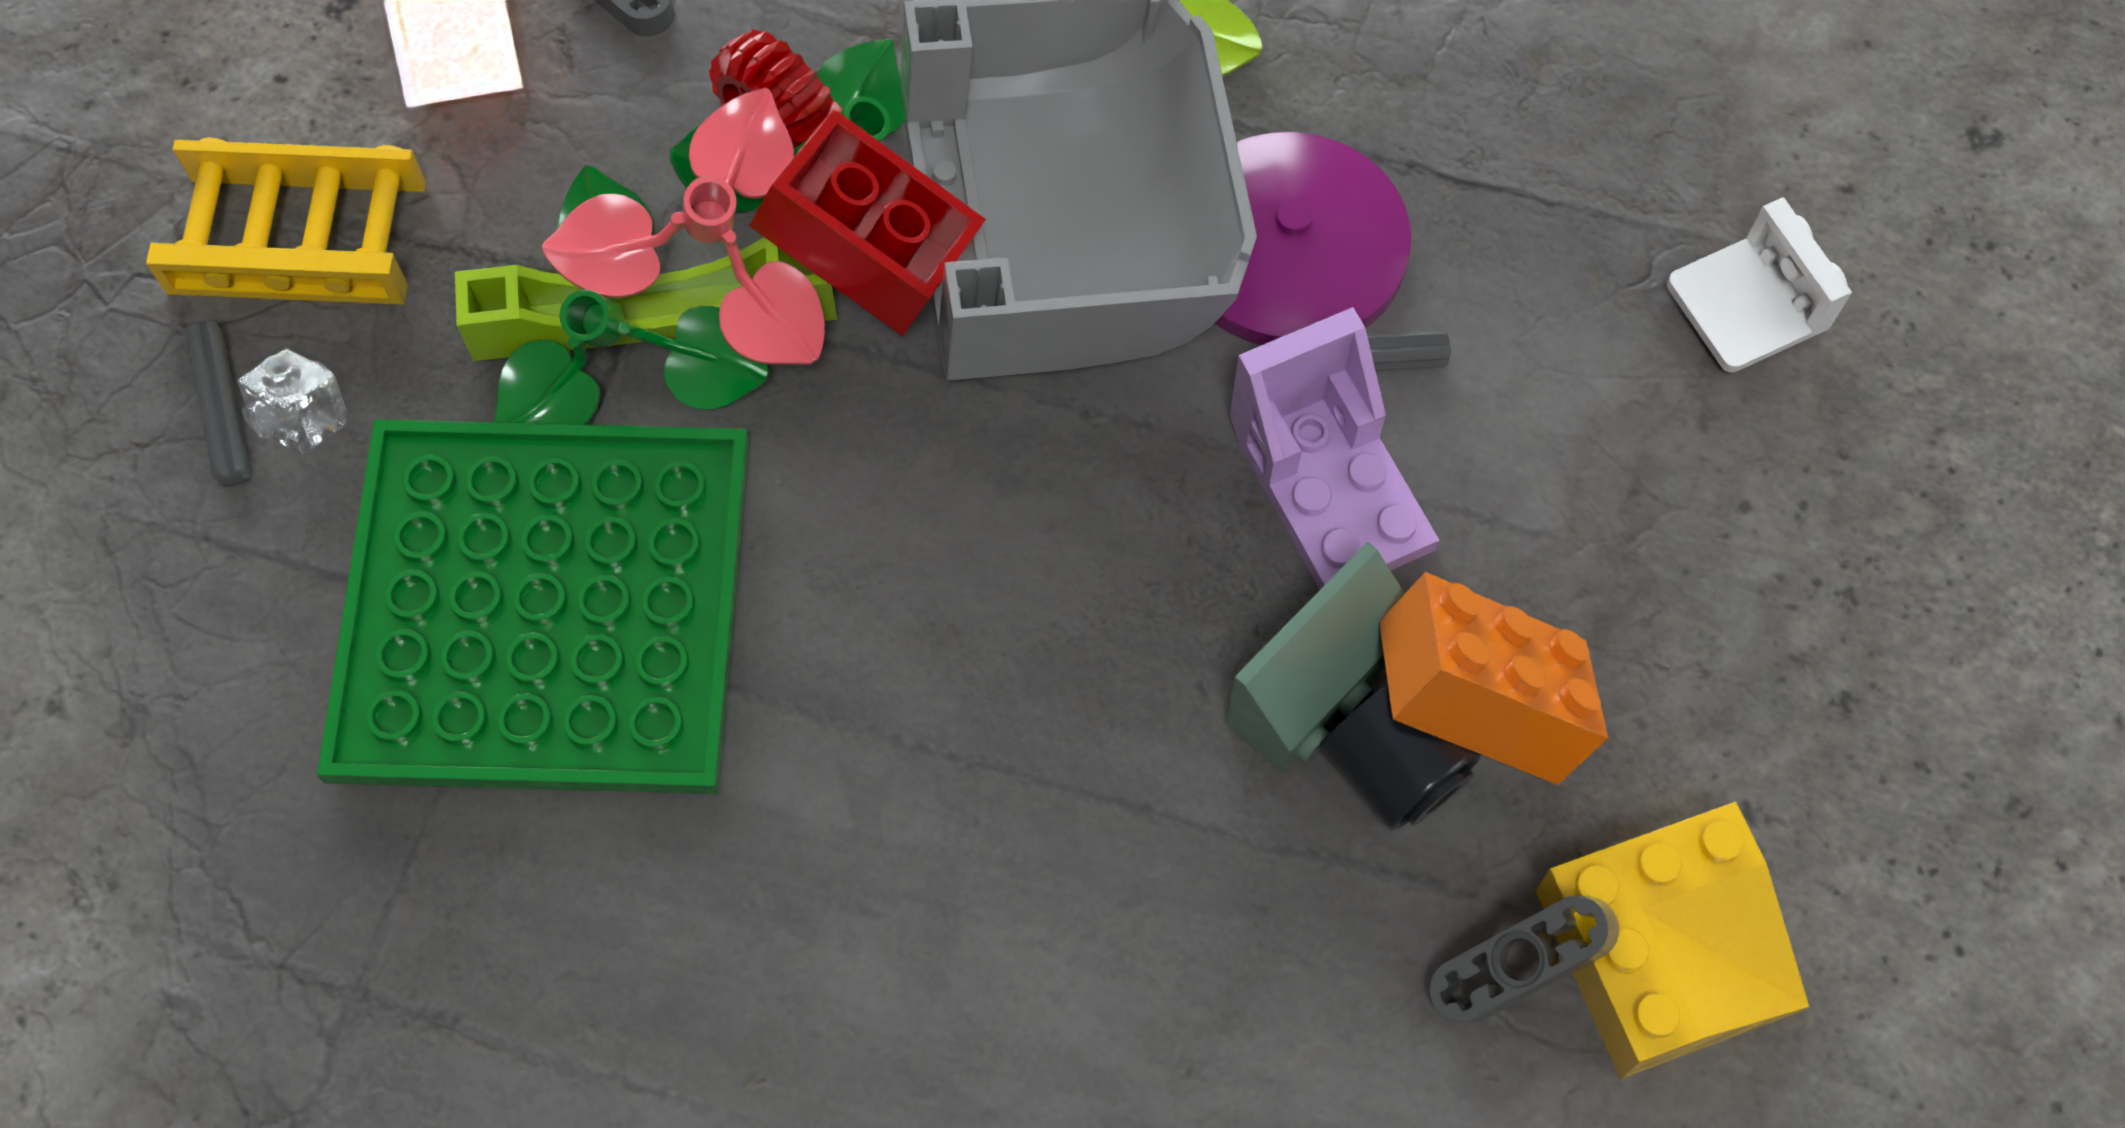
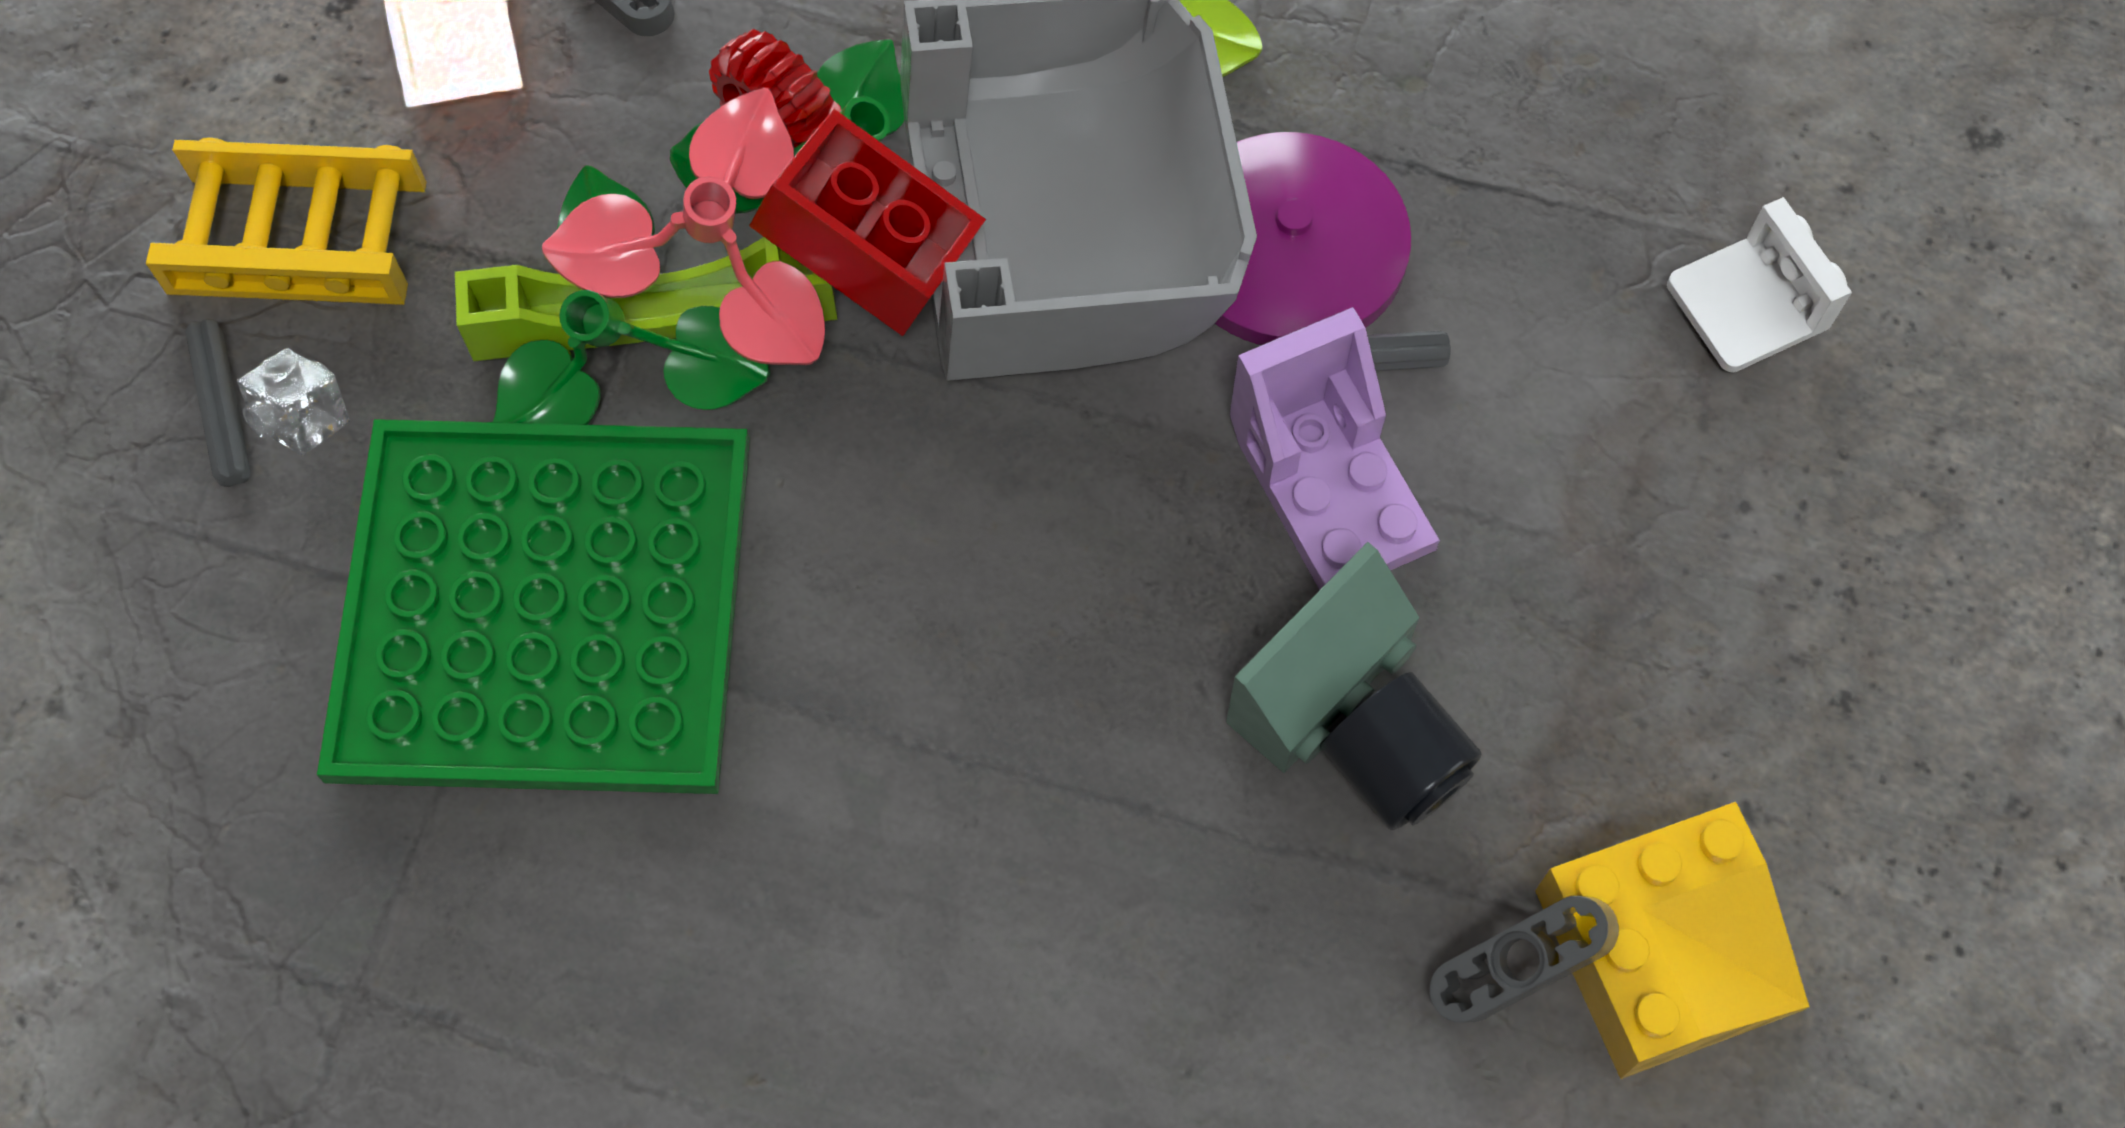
orange brick [1379,572,1608,785] -> none

